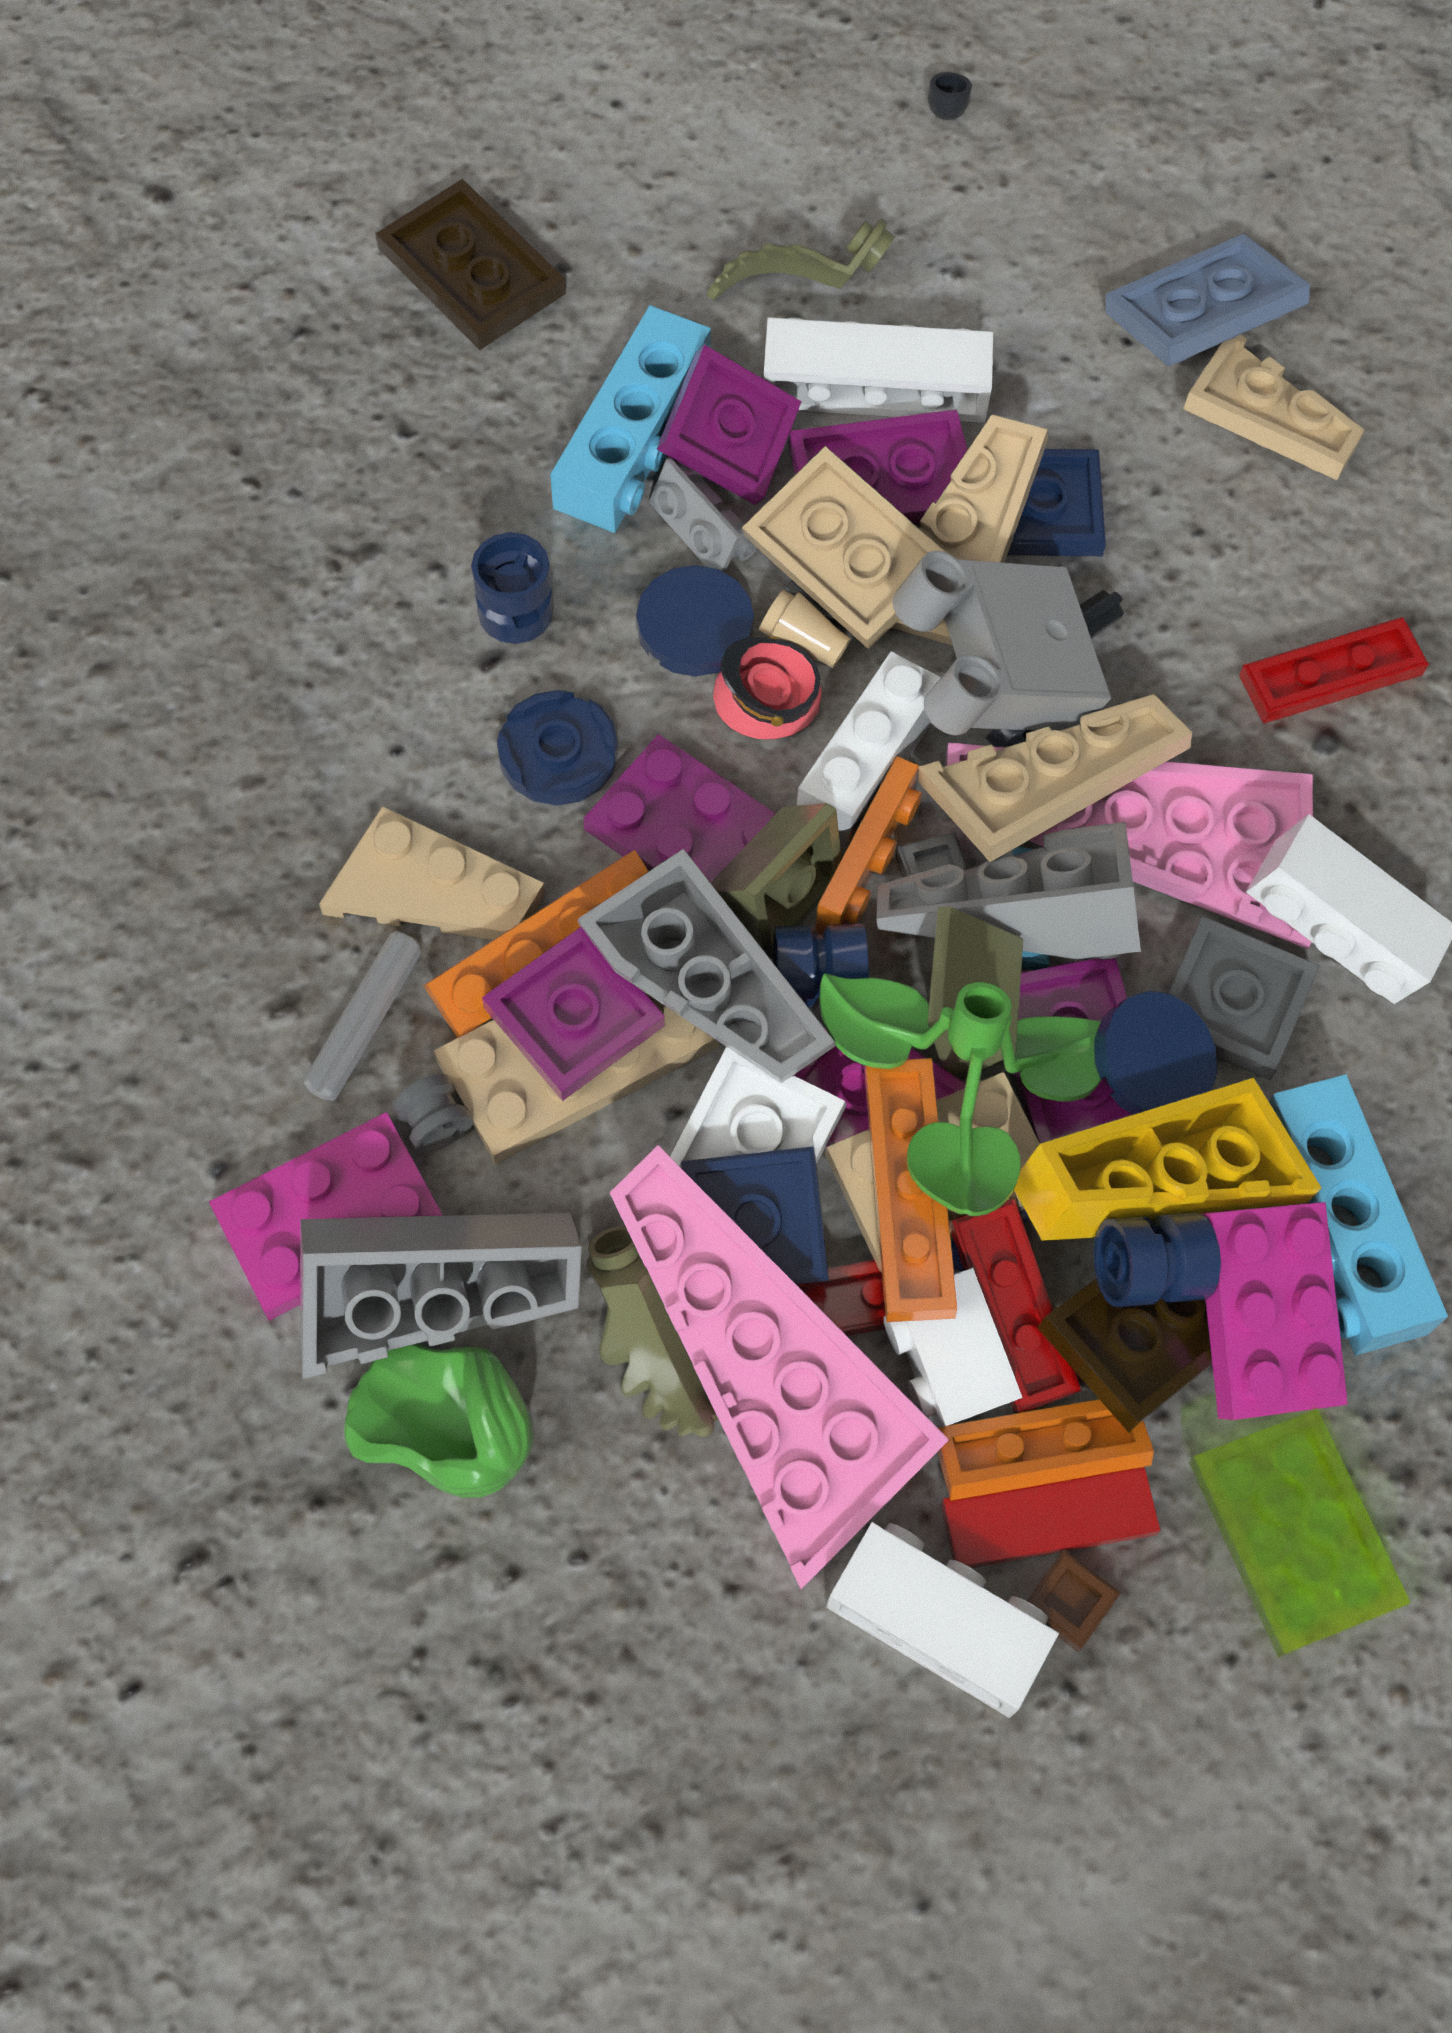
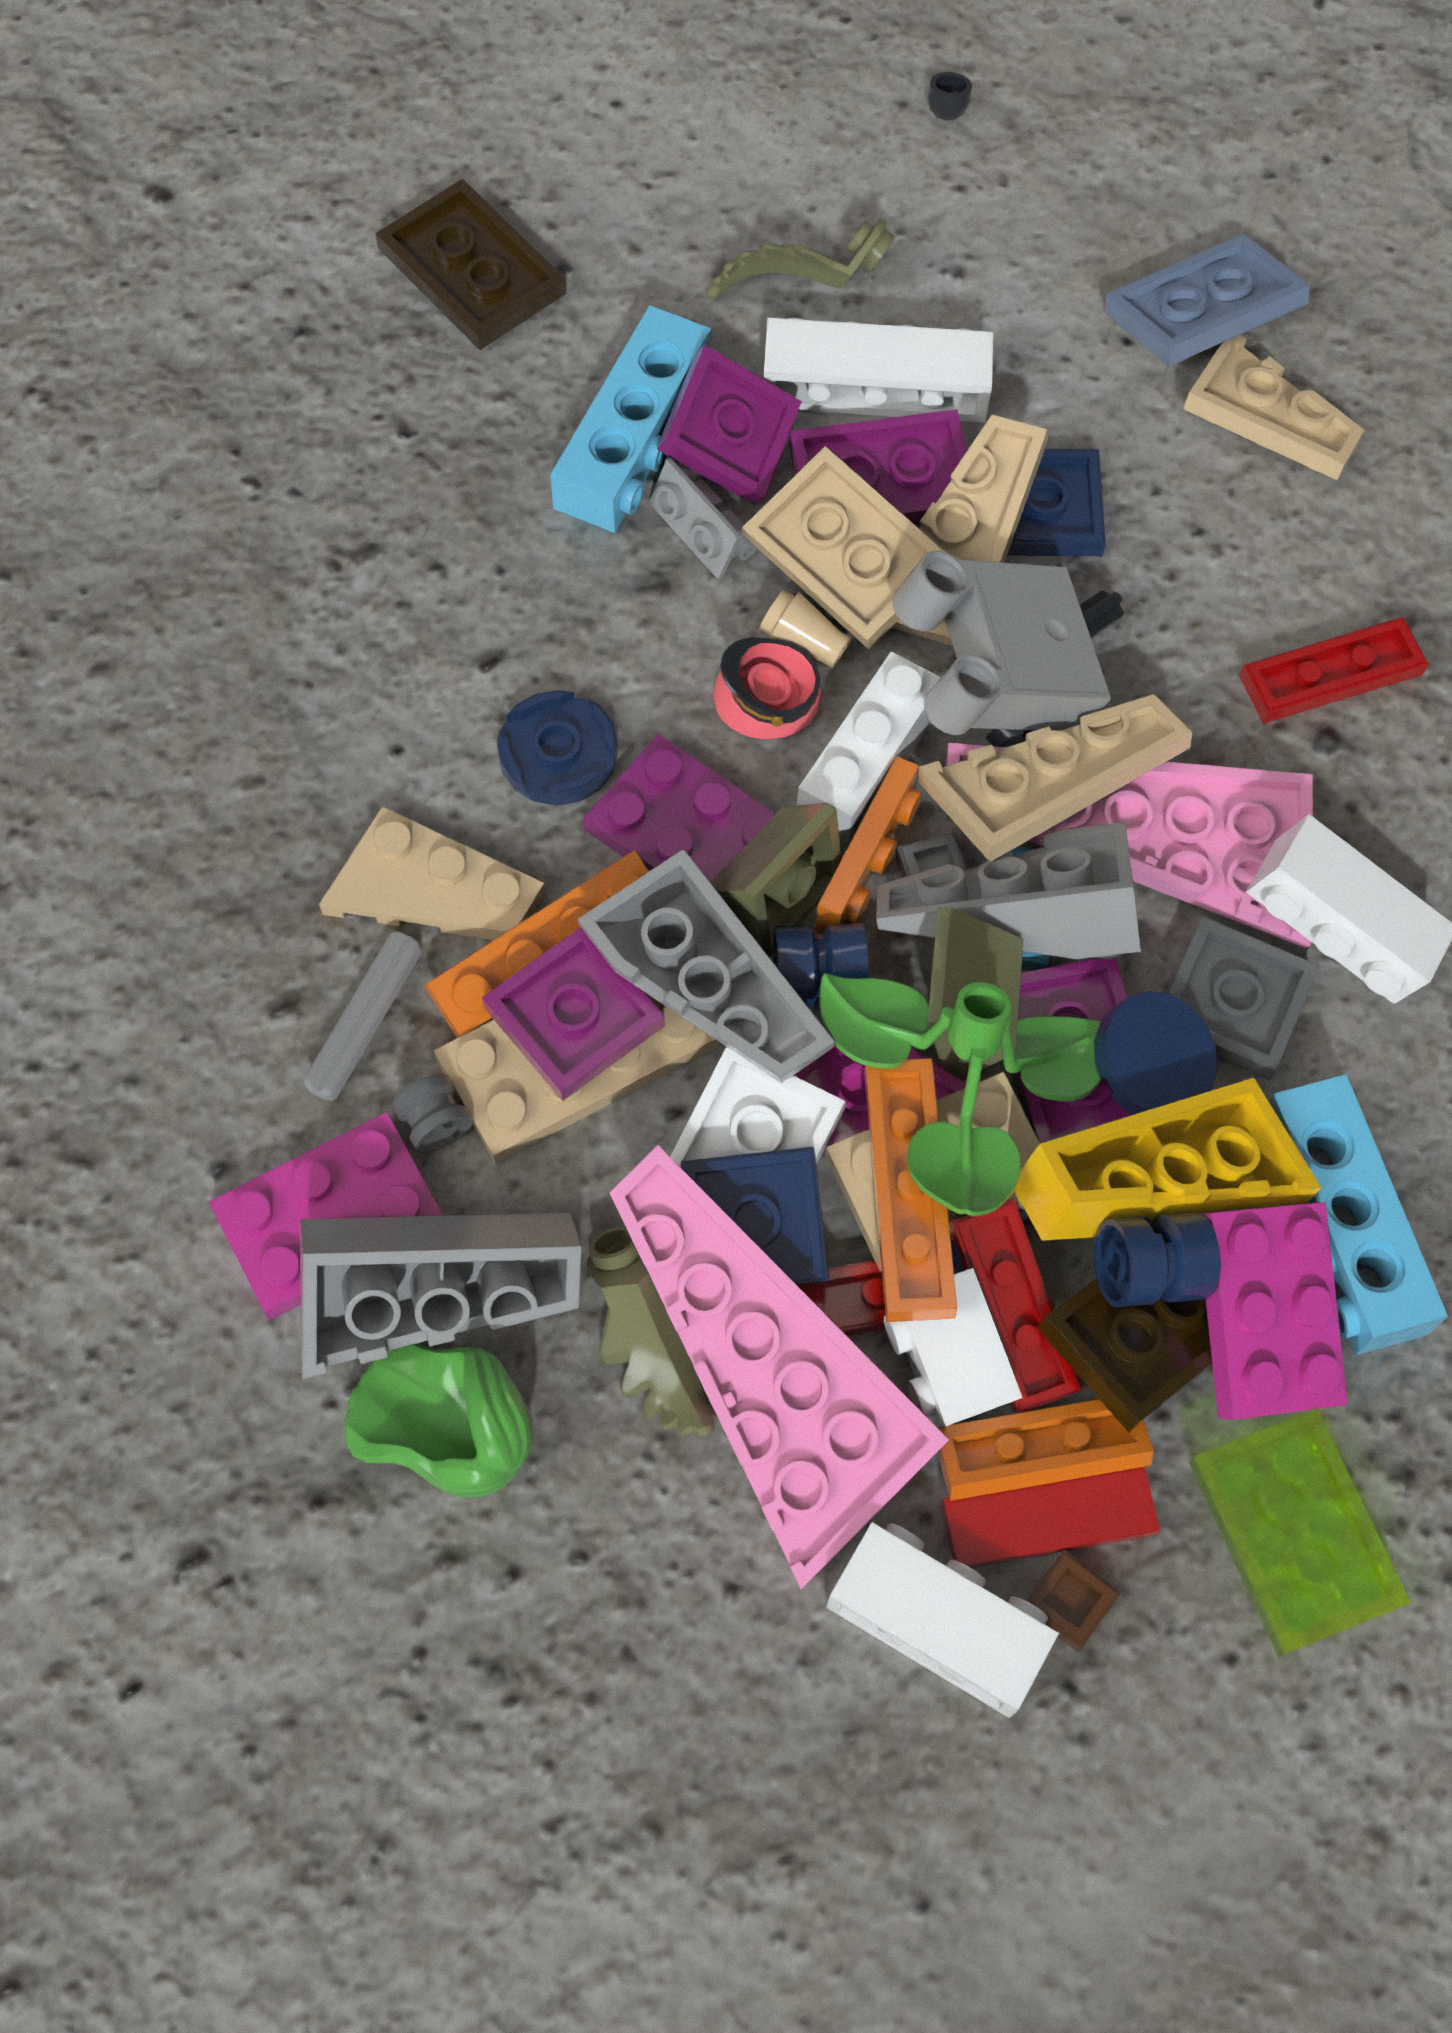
dark blue wheel [471,532,554,644] -> none
dark blue tile [636,565,754,677] -> none

